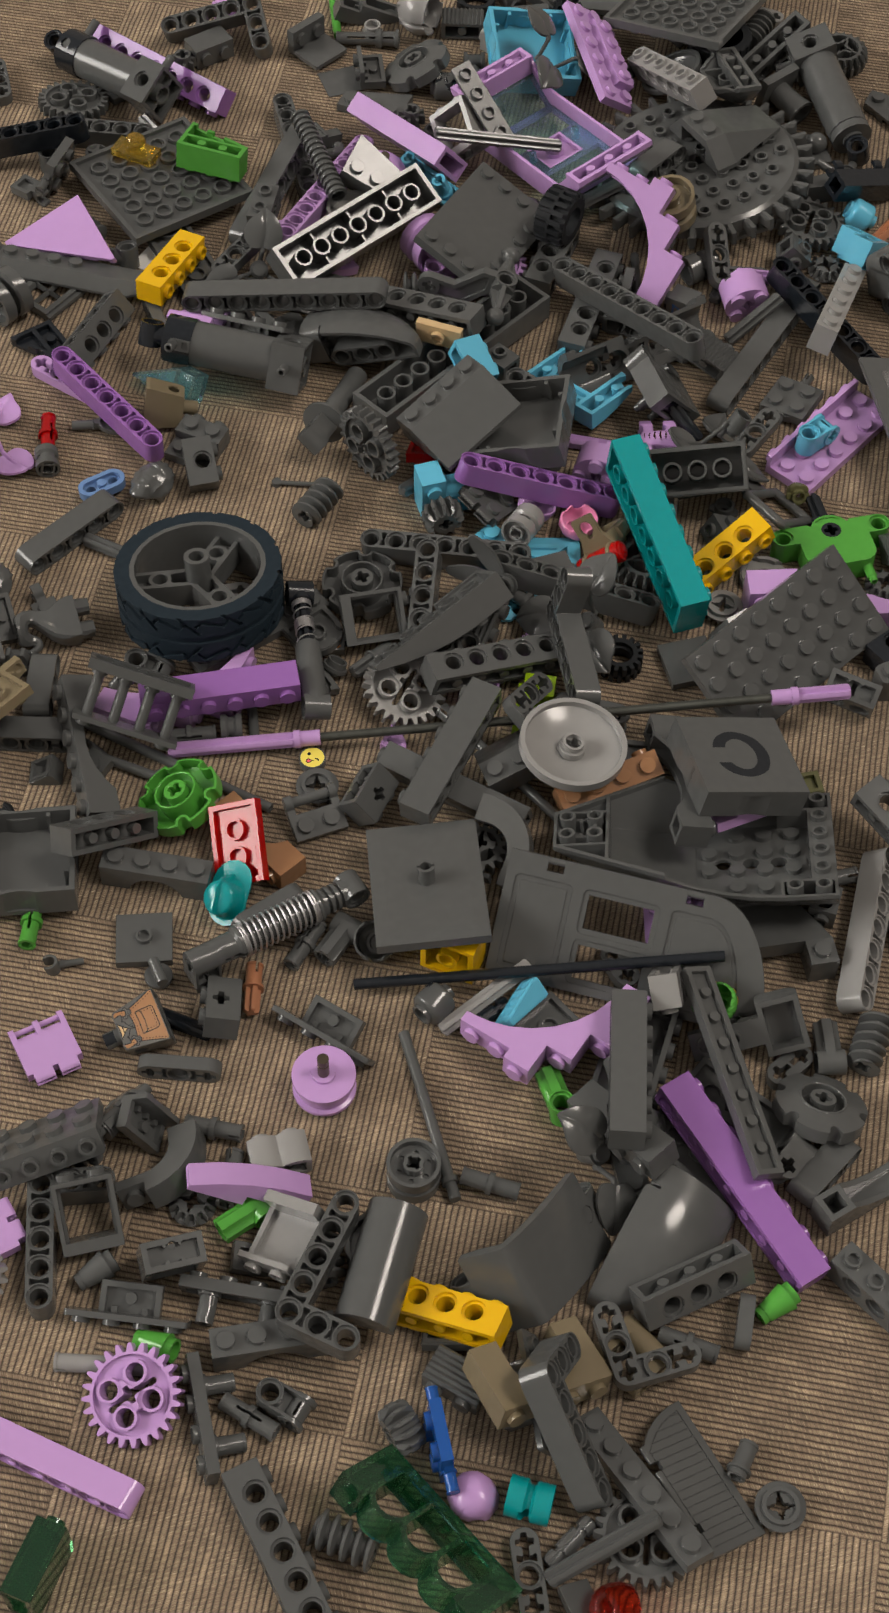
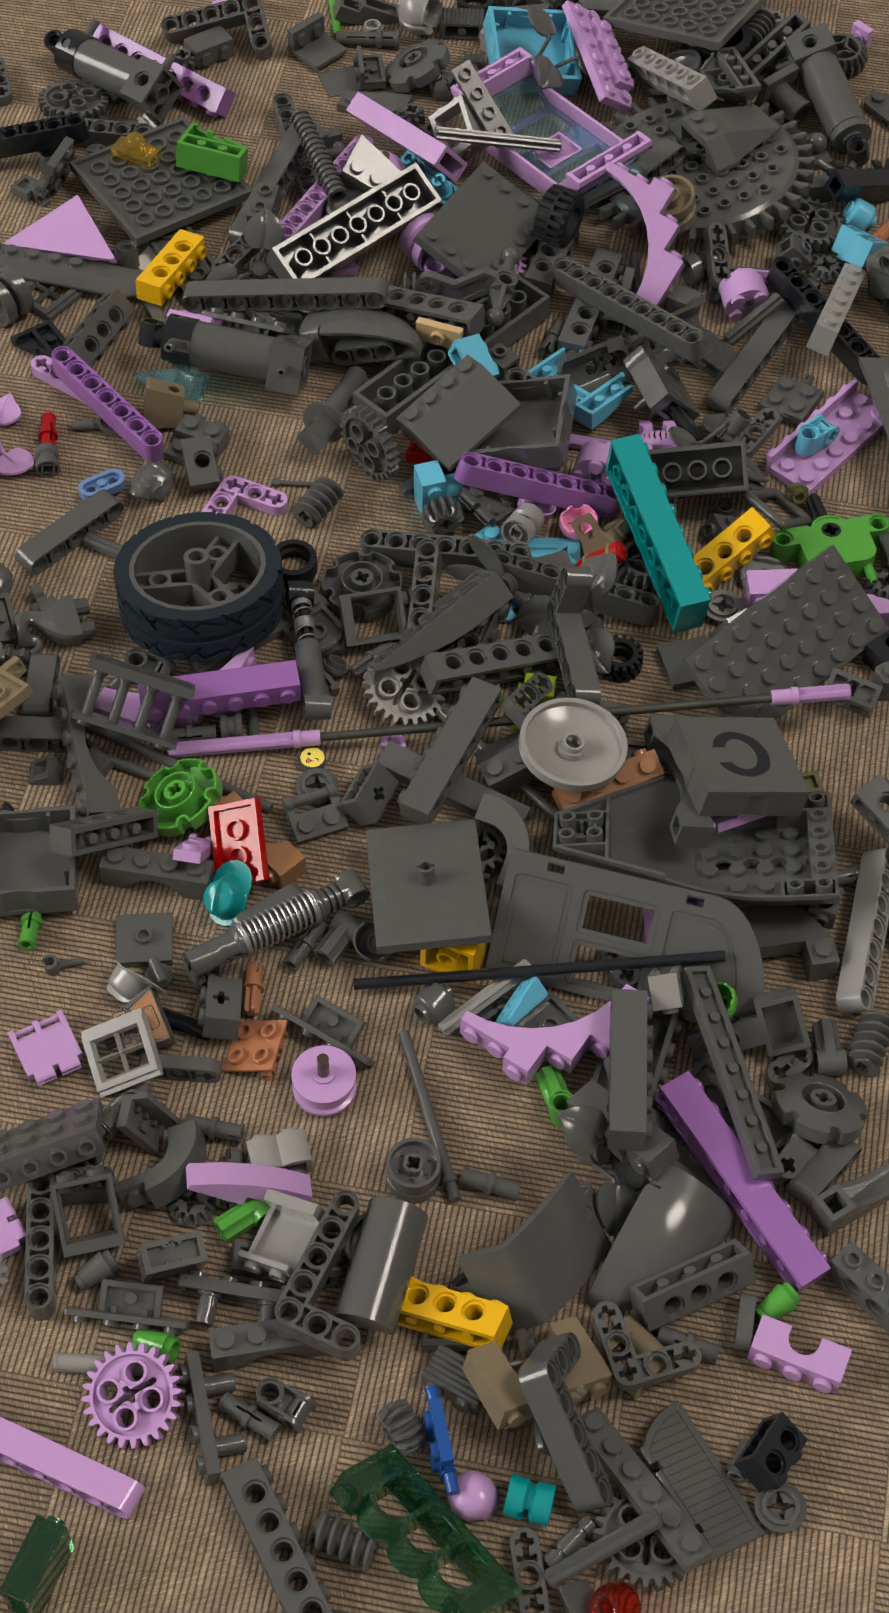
none -> light grey piece [81,1008,164,1098]
none -> light grey piece [107,959,167,1003]
none -> lavender hinge [172,833,213,864]
none -> lavender beam [202,475,288,516]
none -> nougat hinge [222,1020,288,1080]
none -> black tyre [276,539,318,586]
none -> dark grey pin [538,318,566,358]
none -> black brick [734,1412,808,1492]
none -> lavender arch [747,1314,852,1394]
none -> lavender plate [851,20,874,49]

